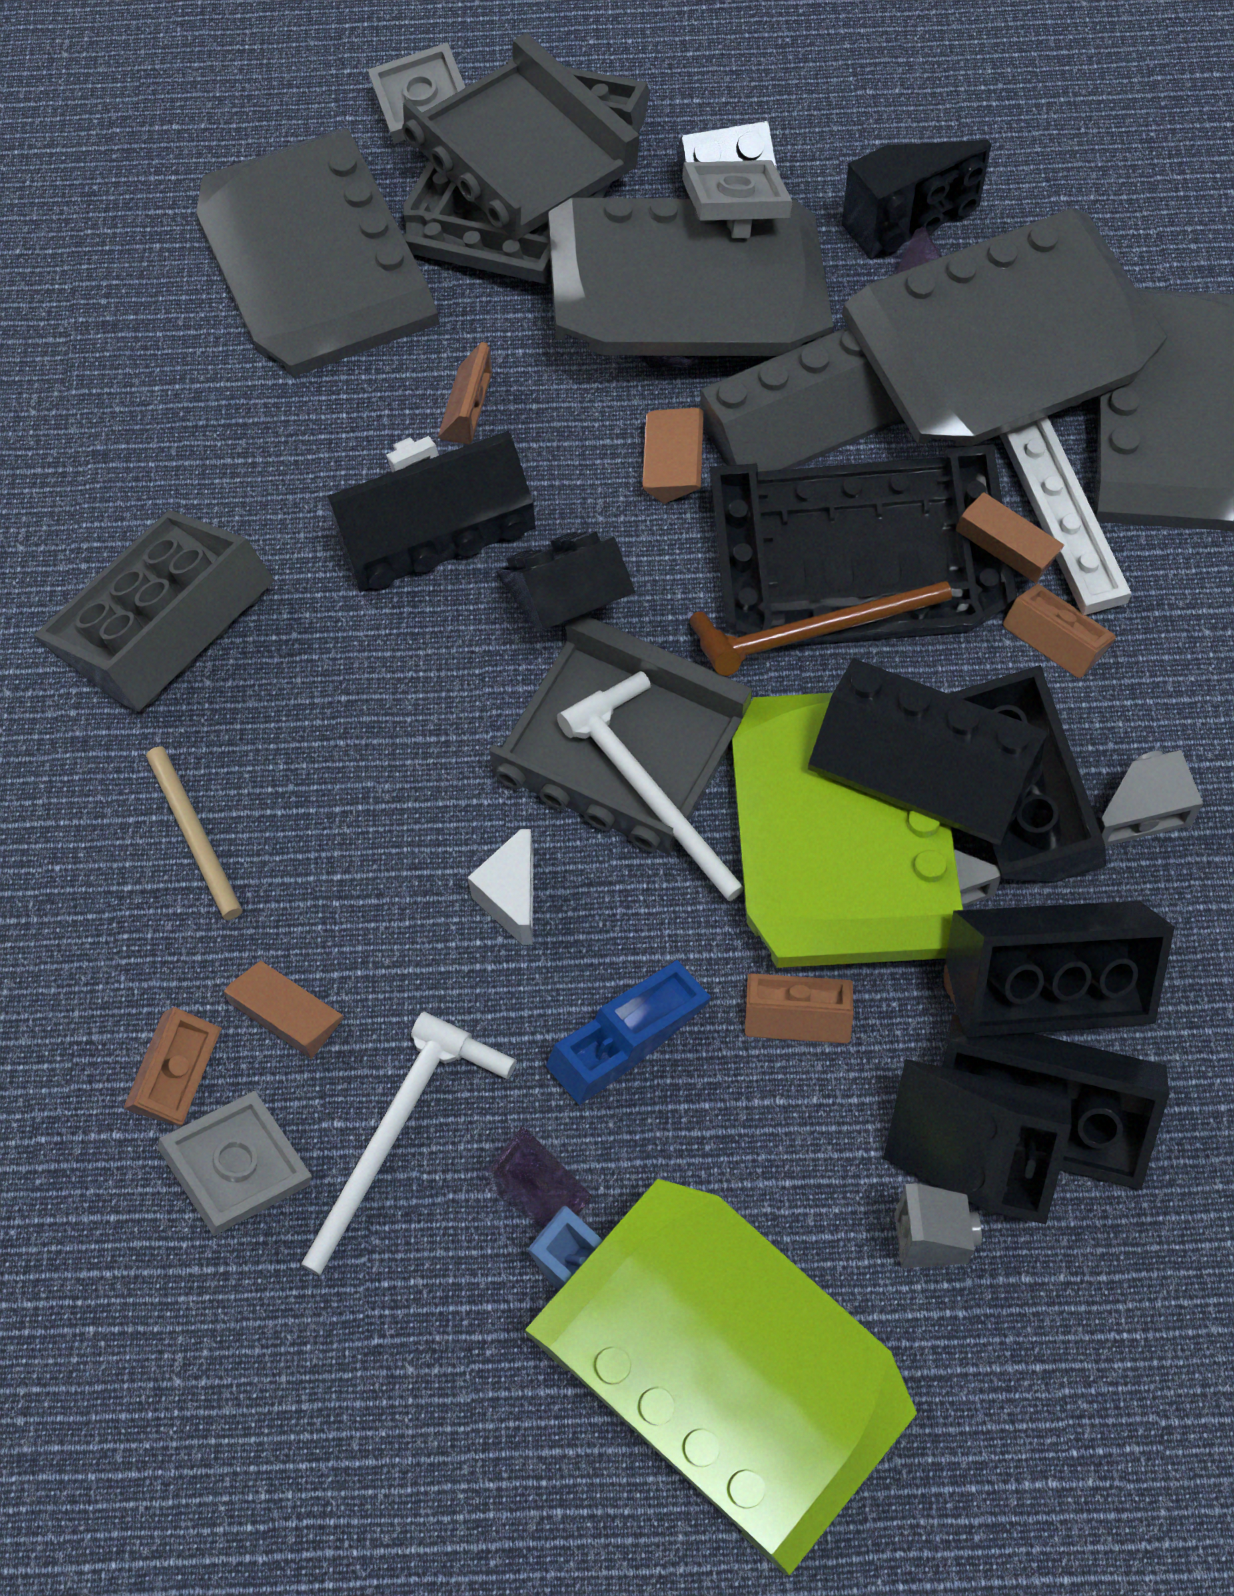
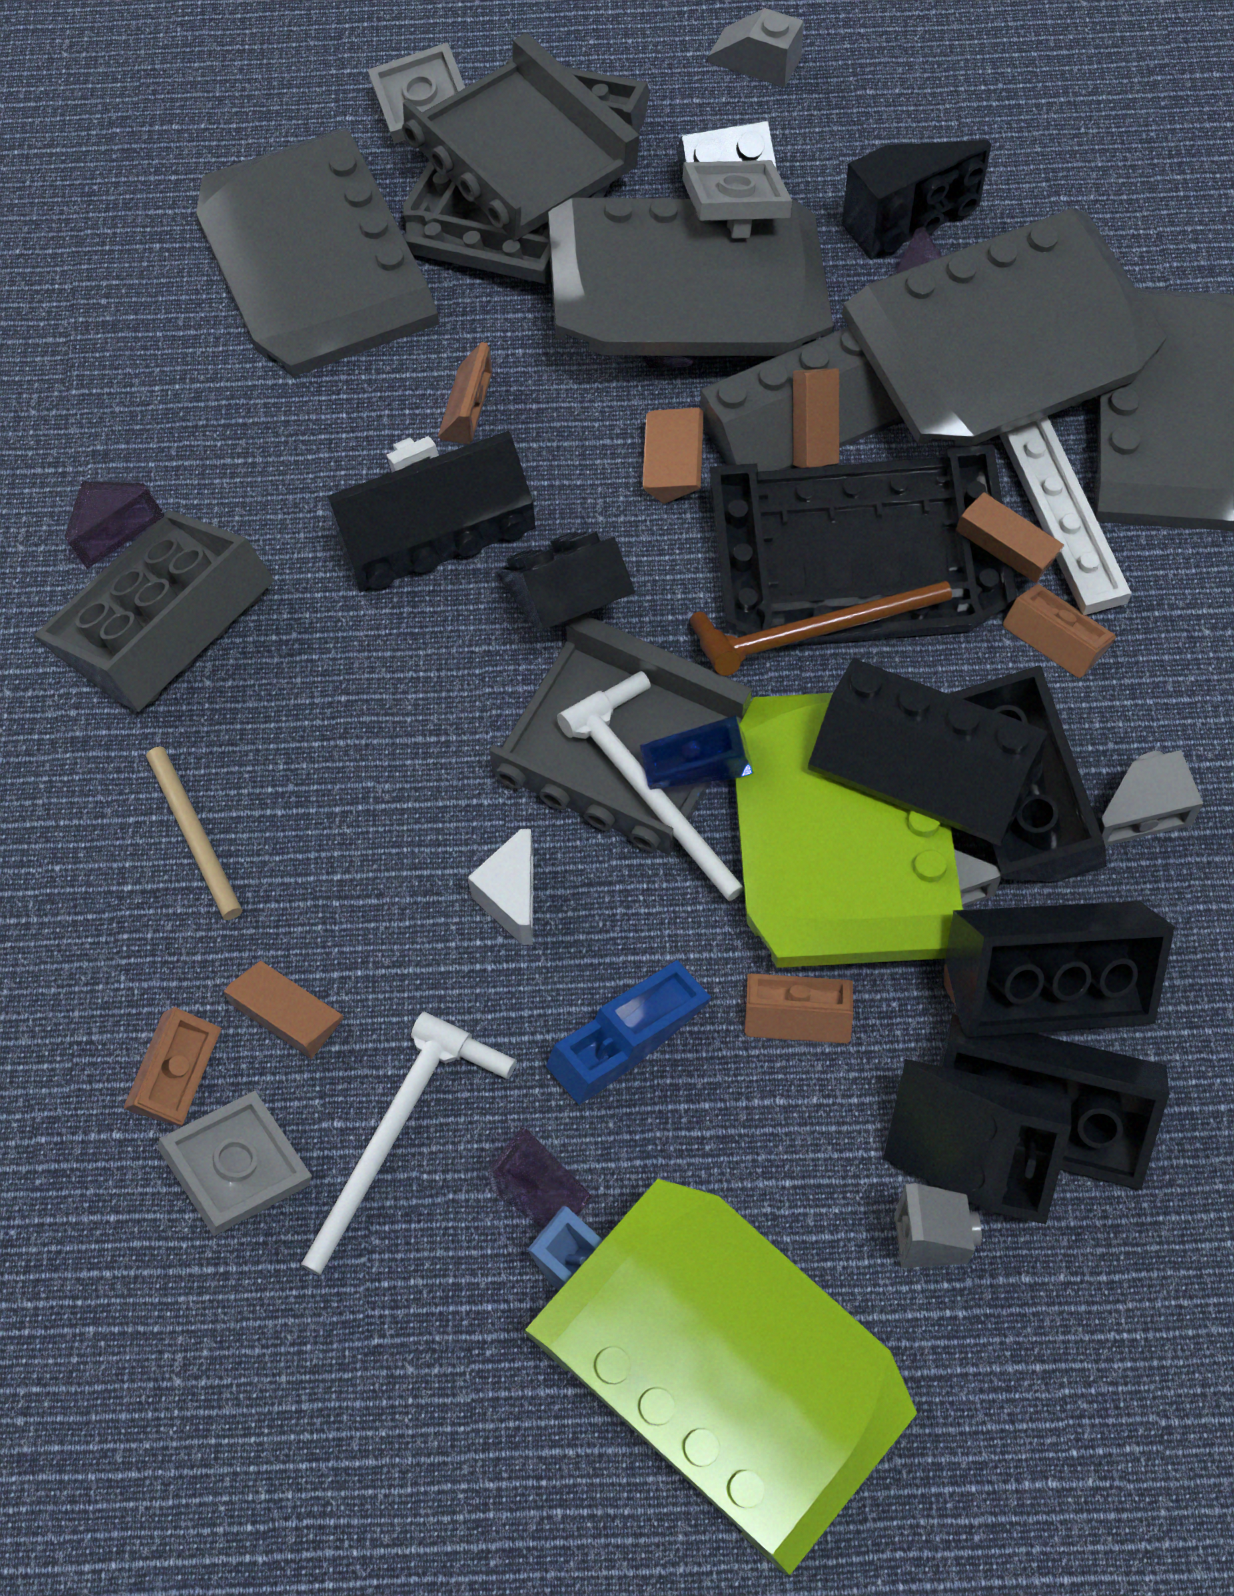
none -> clear purple slope [64,481,165,569]
none -> clear blue slope [640,715,754,790]
none -> light grey slope [708,8,804,88]
none -> nougat slope [793,368,839,468]

